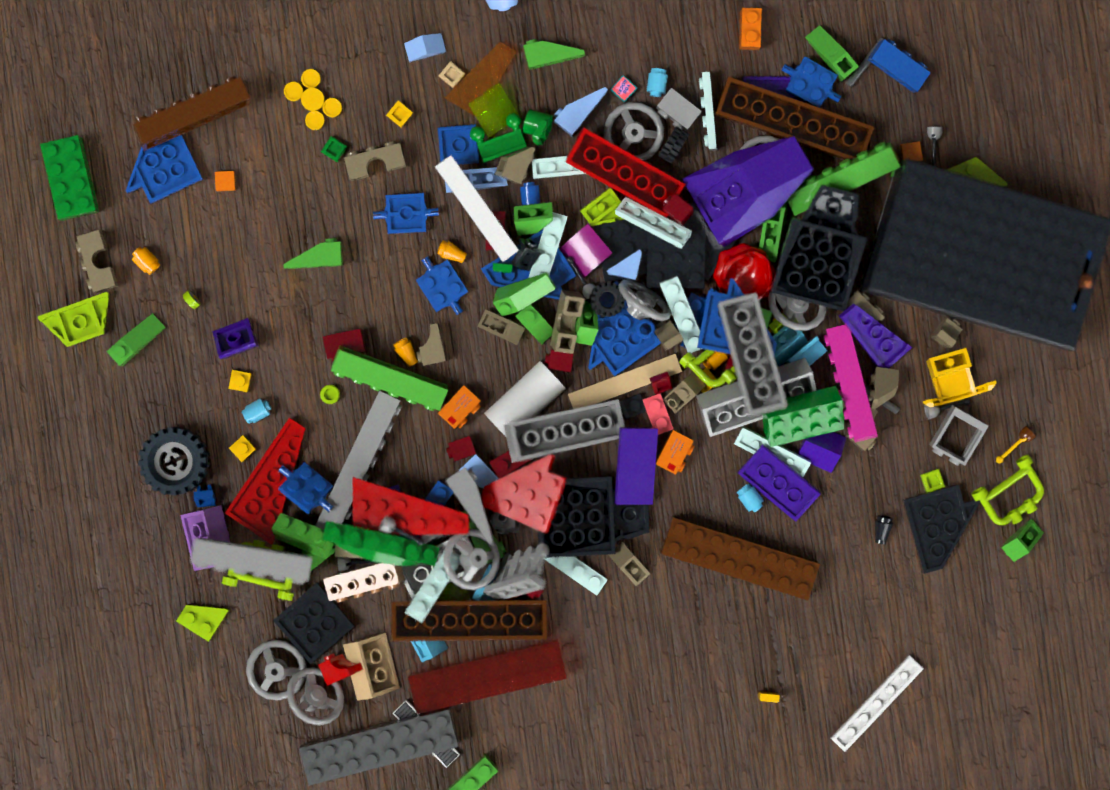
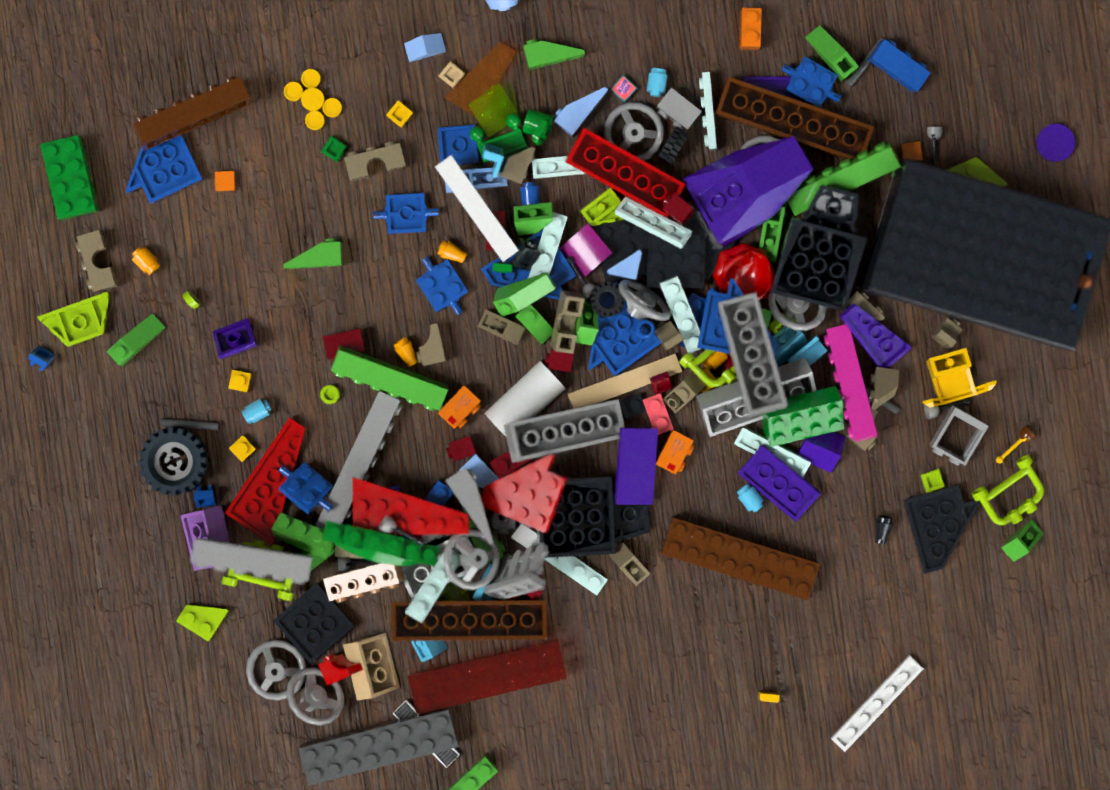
none -> blue tile [28,345,55,371]
none -> dark grey bar [160,419,219,430]
none -> medium azure panel [483,143,504,178]
none -> white sticker [511,524,538,549]
none -> dark purple tile [1036,124,1075,162]

